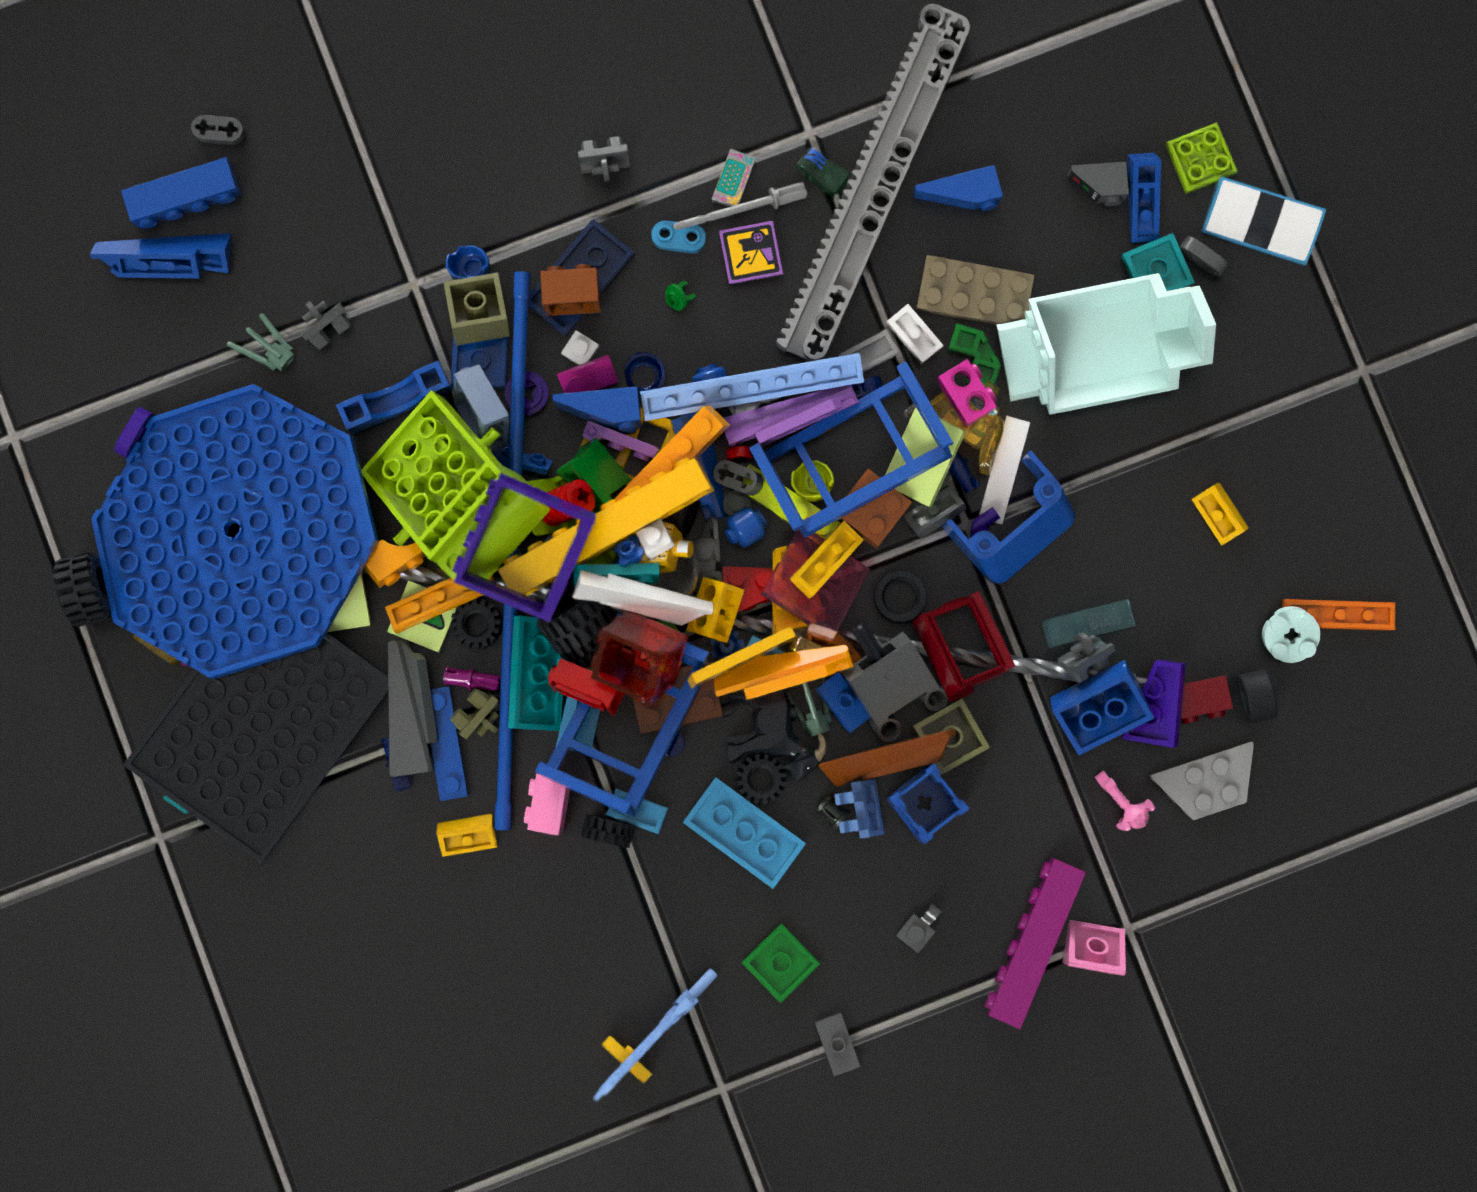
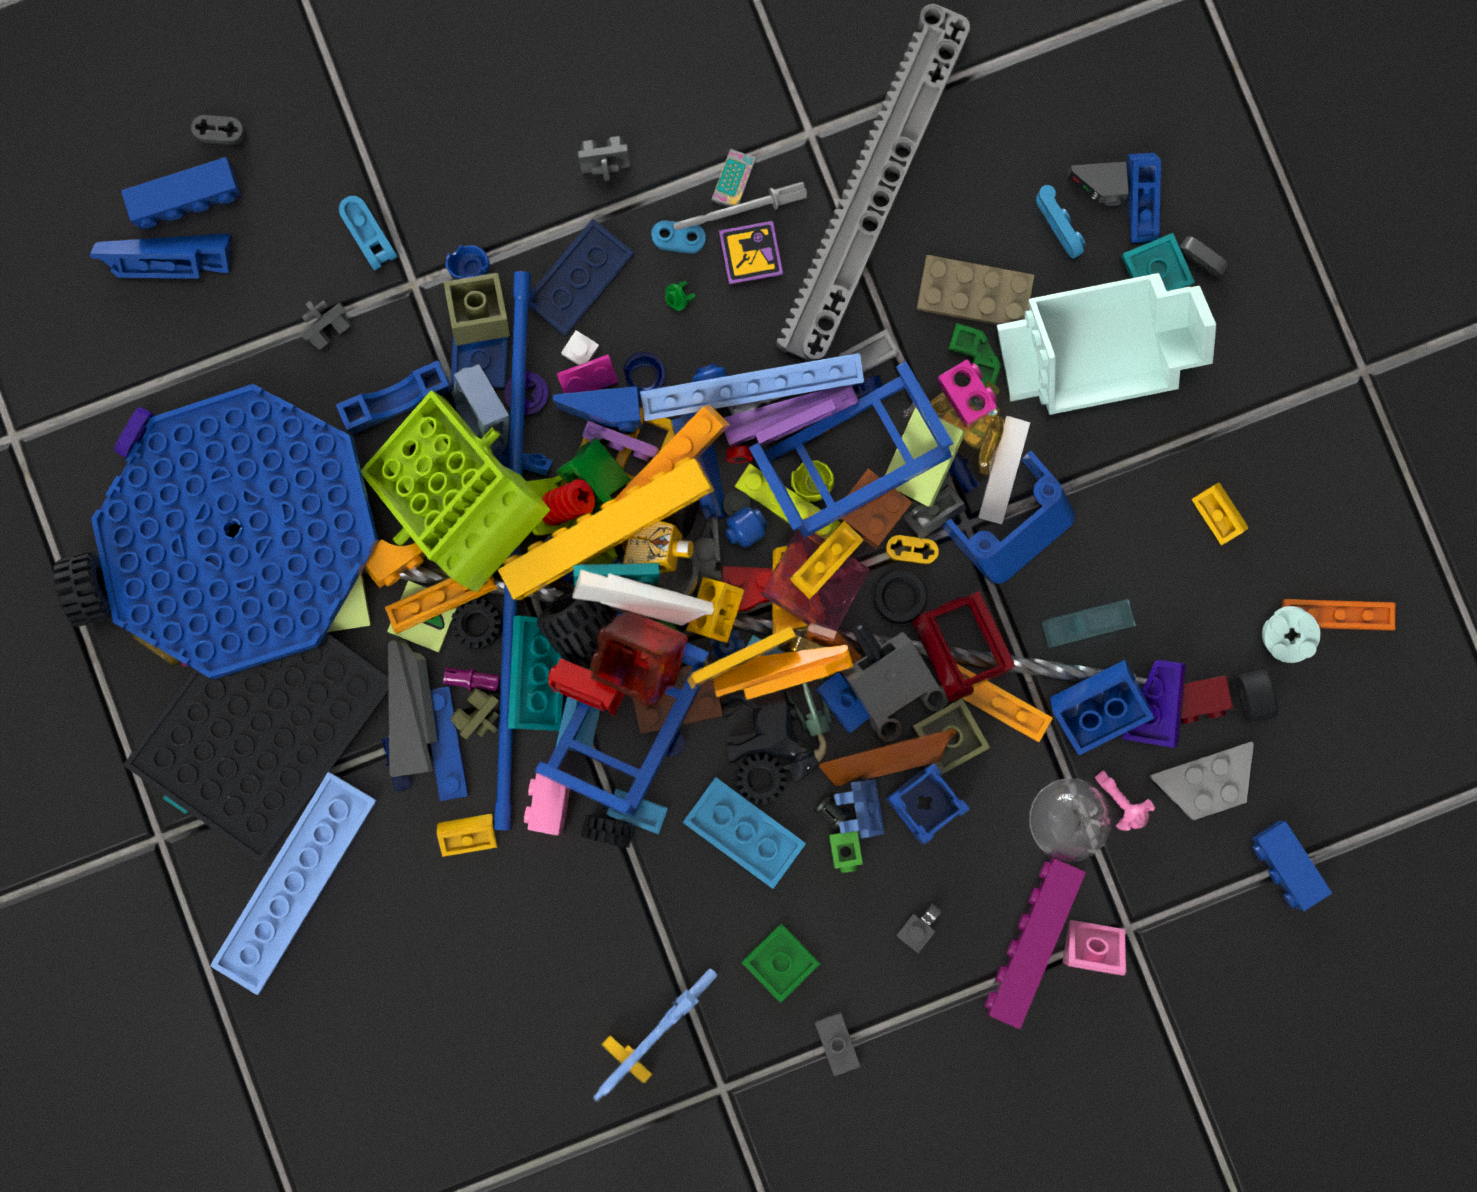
sand green plant [227,313,295,371] -> none
dark purple window [452,473,596,622] -> none
dark orange brick [540,264,602,316] -> none
blue plate [614,535,645,566] -> none
white plate [636,519,675,559] -> none
dark grey beam [713,460,763,496] -> none
clear green leg [796,147,850,199] -> none
white plate [887,304,943,365] -> none
blue slope [913,165,1003,211] -> none
dark purple arm [970,507,1000,538] -> none
dark grey hips [1057,632,1115,683] -> none
lime tile [1165,123,1238,194] -> none
white slope [1201,176,1326,266] -> none
none -> light blue plate [210,772,378,995]
none -> dark azure plate [339,196,398,271]
none -> bright green brick [828,831,863,873]
none -> yellow beam [886,535,939,565]
none -> light orange plate [941,663,1052,742]
none -> clear piece [1029,778,1112,861]
none -> dark azure plate [1036,185,1086,259]
none -> blue brick [1251,821,1332,911]

